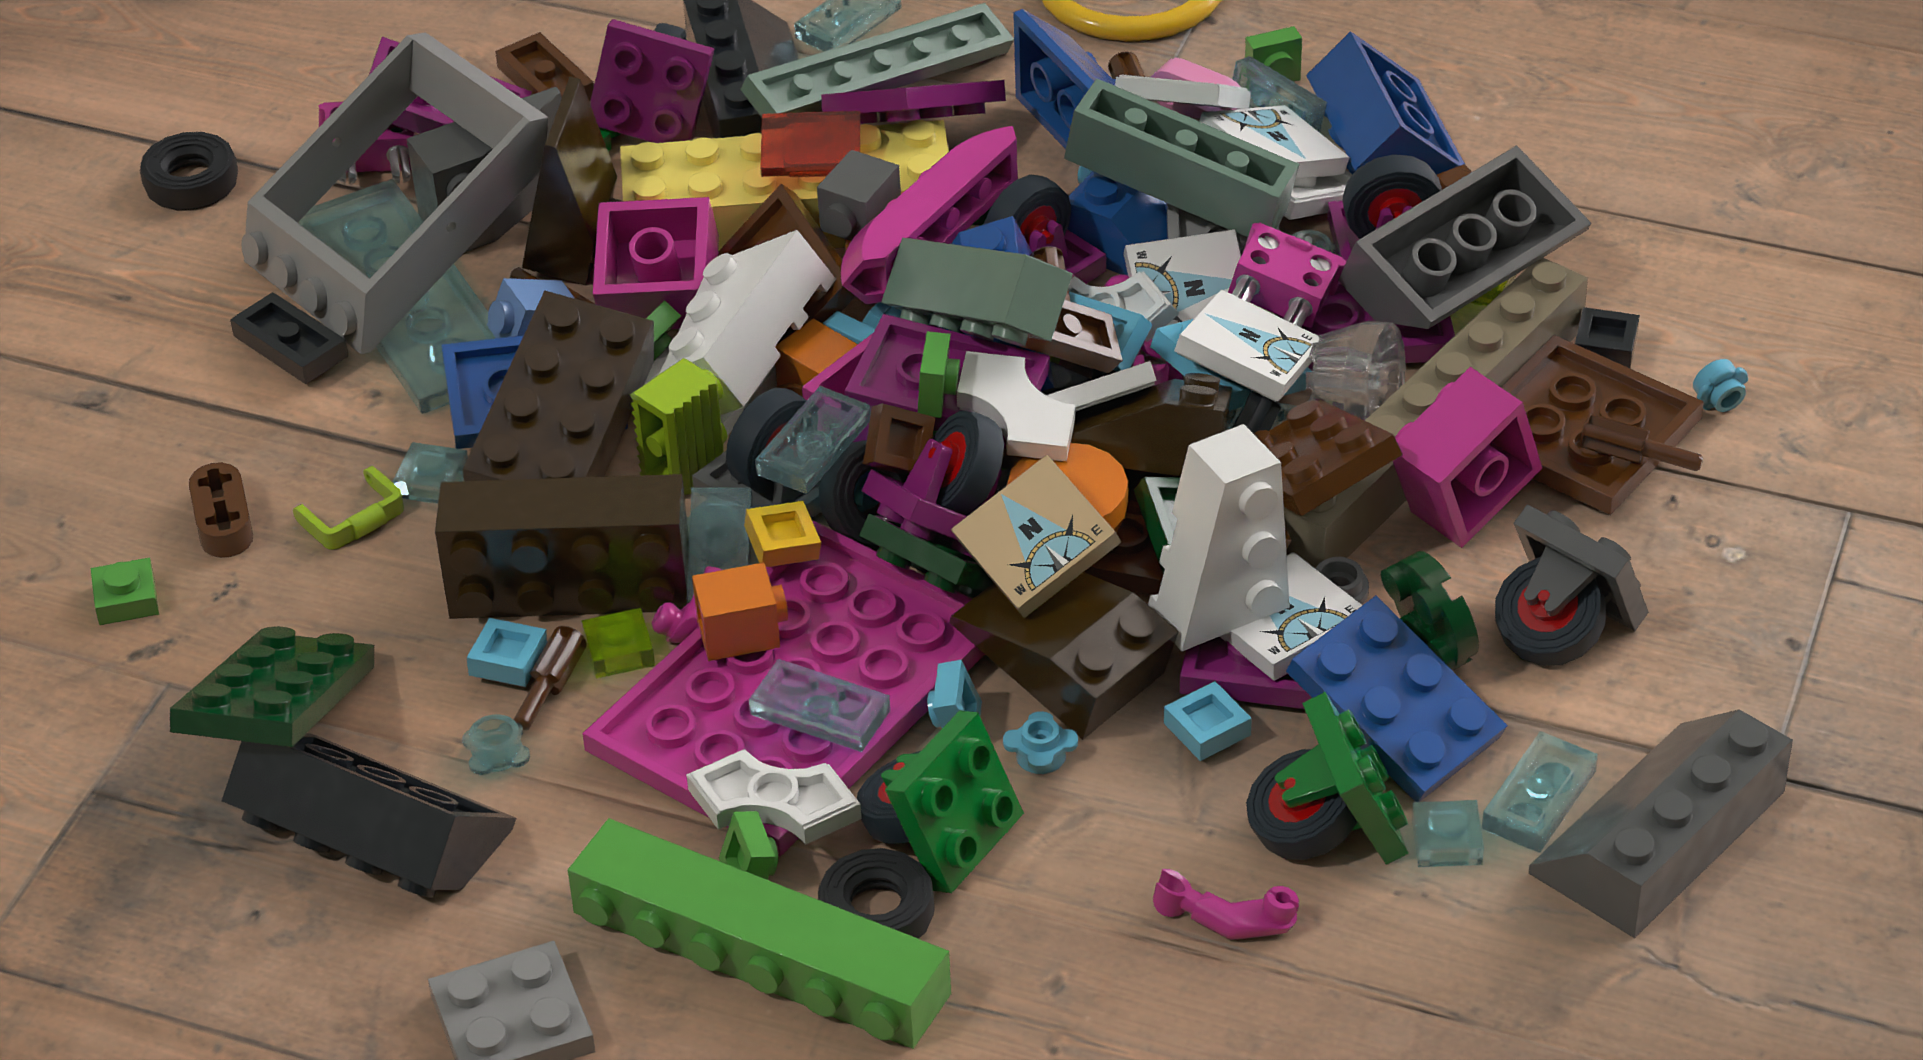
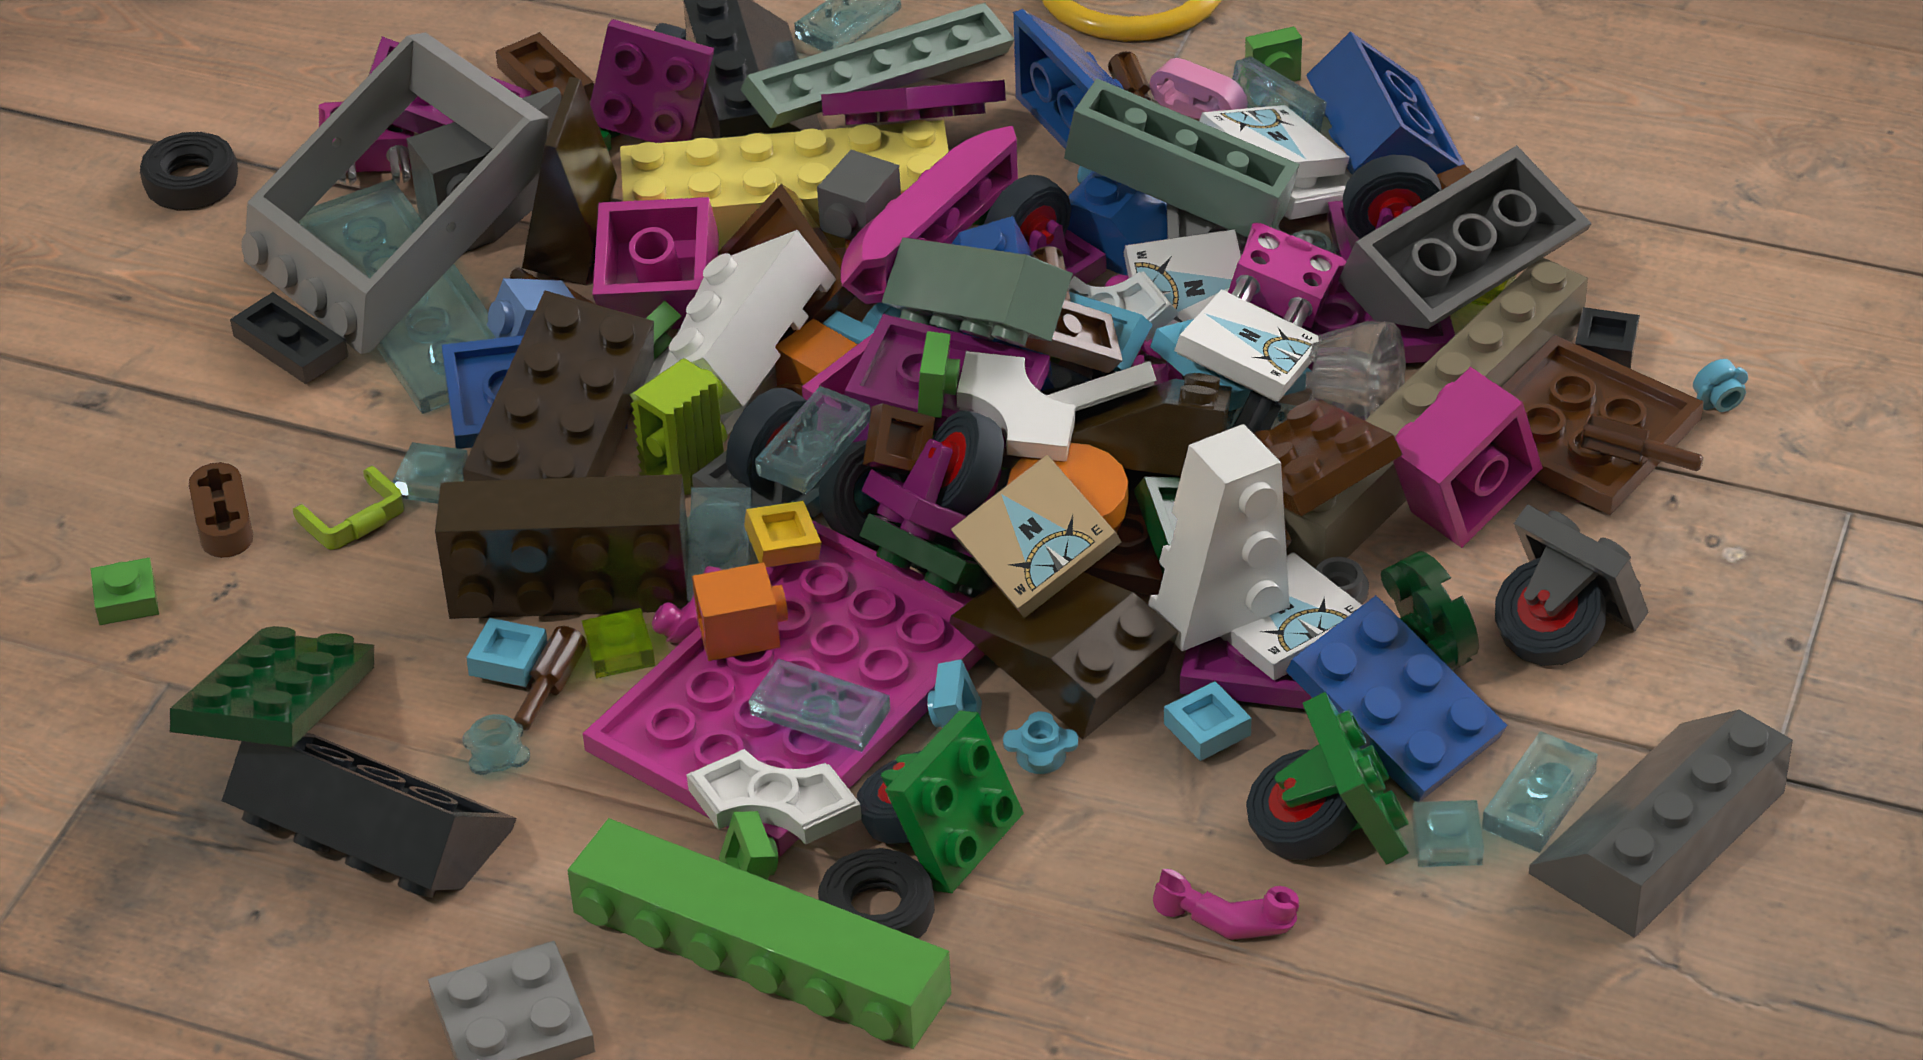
clear red piece [760,110,861,178] -> none
white tile [1115,75,1251,109] -> none

